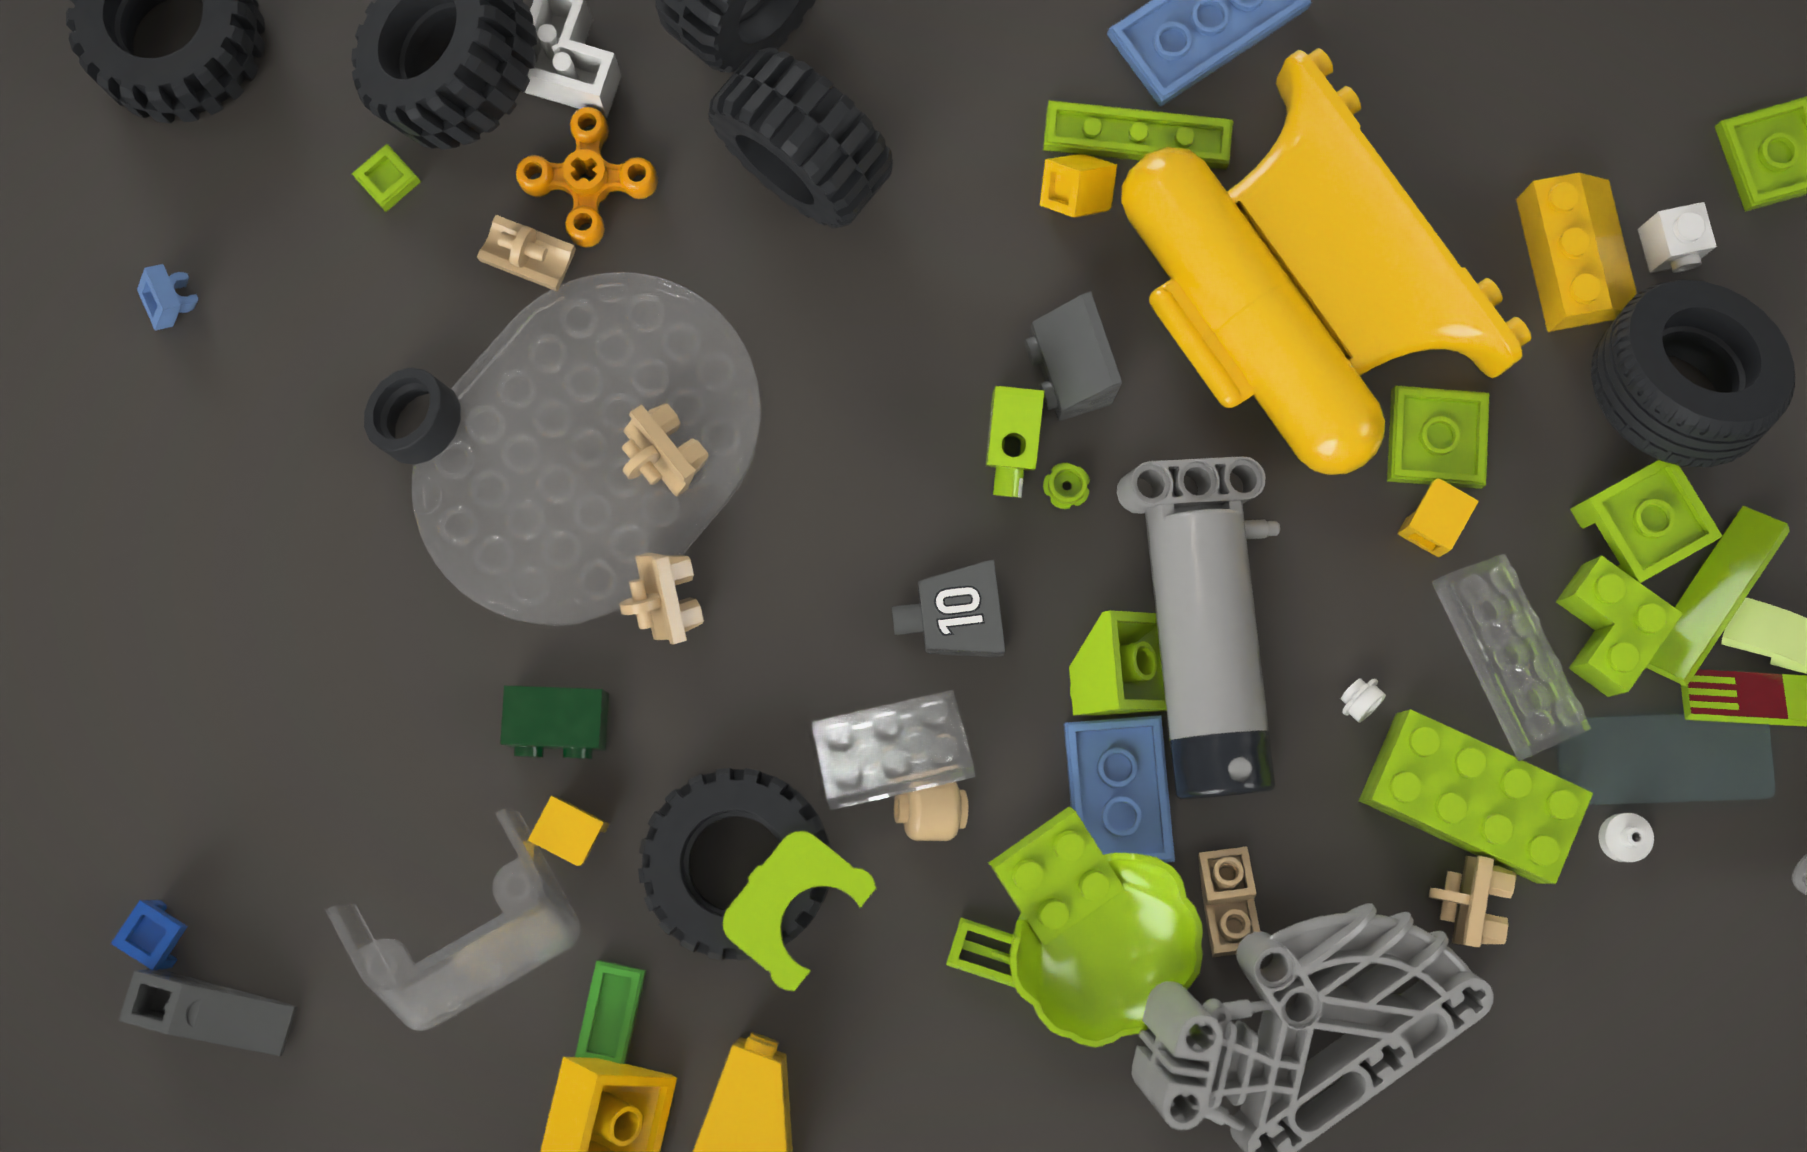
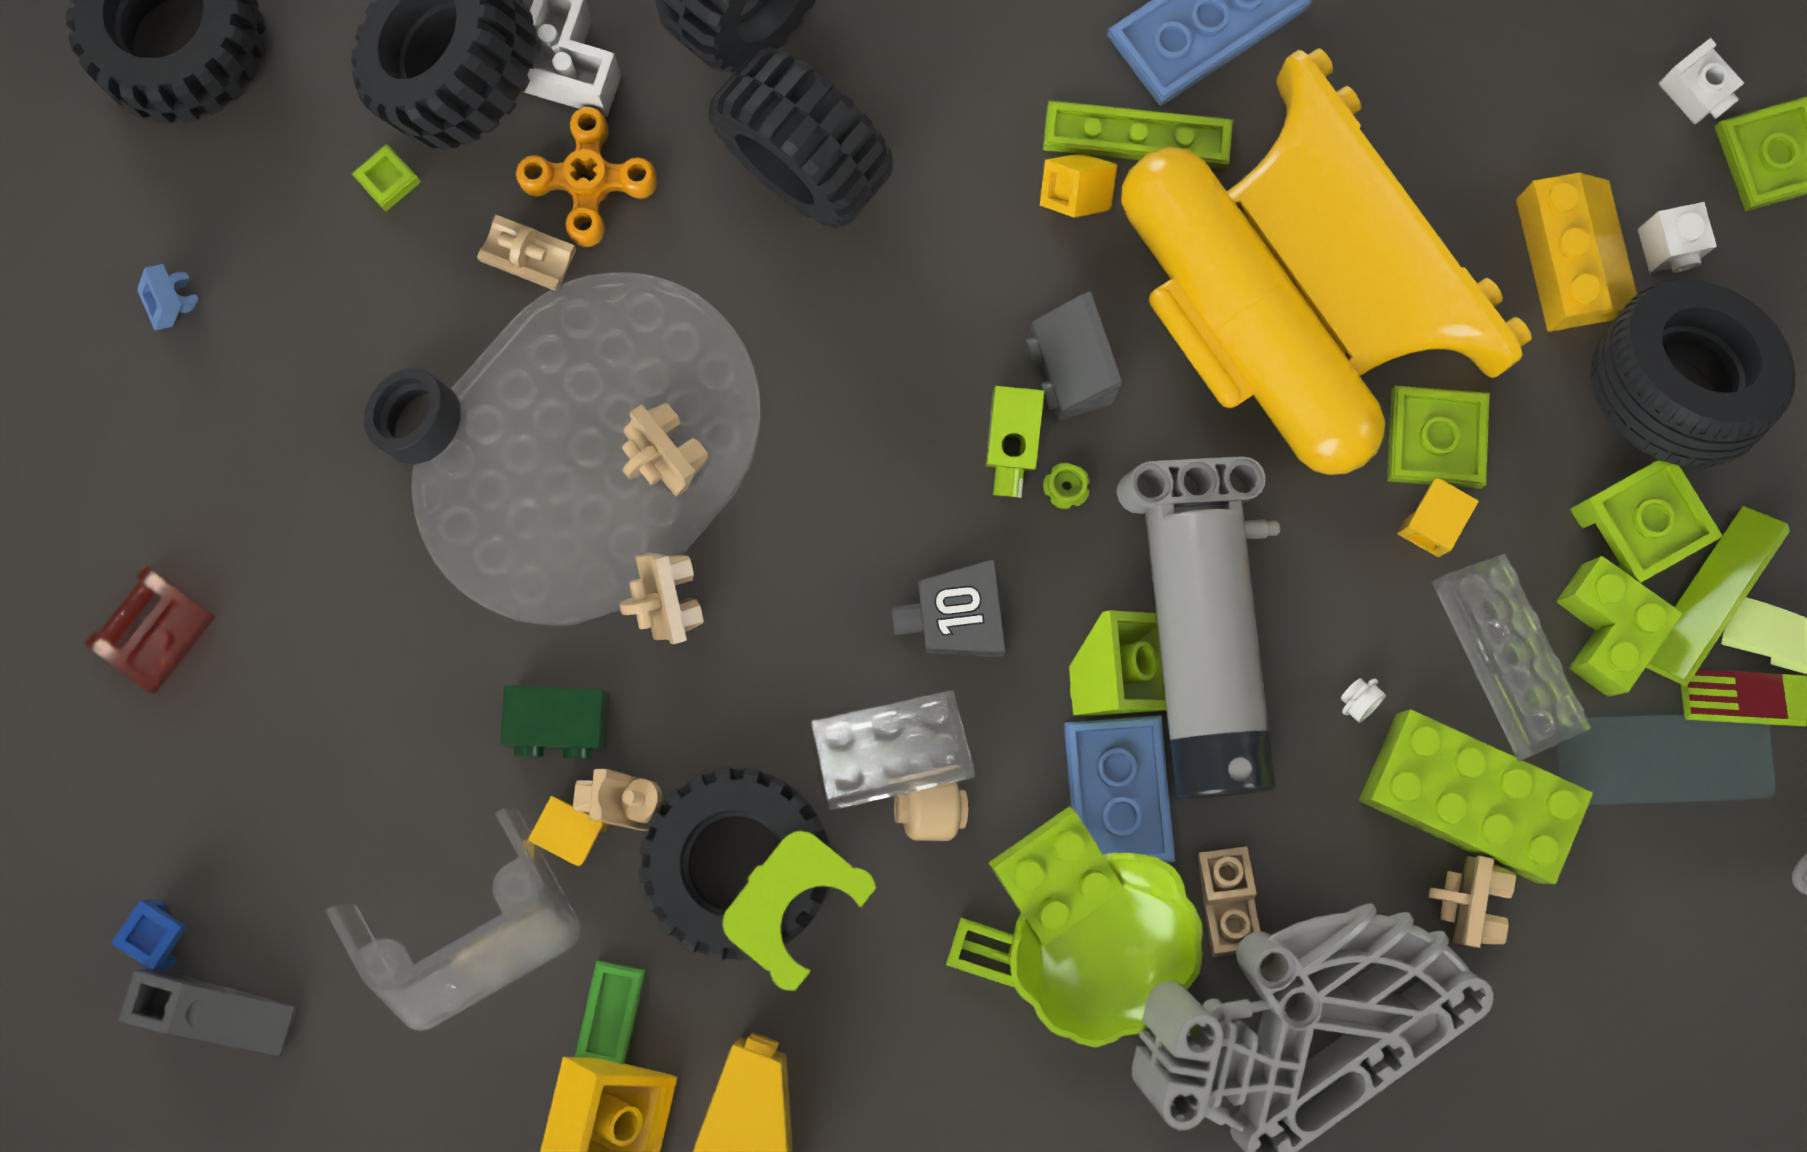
white tile [1599,813,1654,862] -> none
none -> clear red plate [85,565,216,694]
none -> tan hips [573,769,663,831]
none -> white brick [1658,38,1744,124]

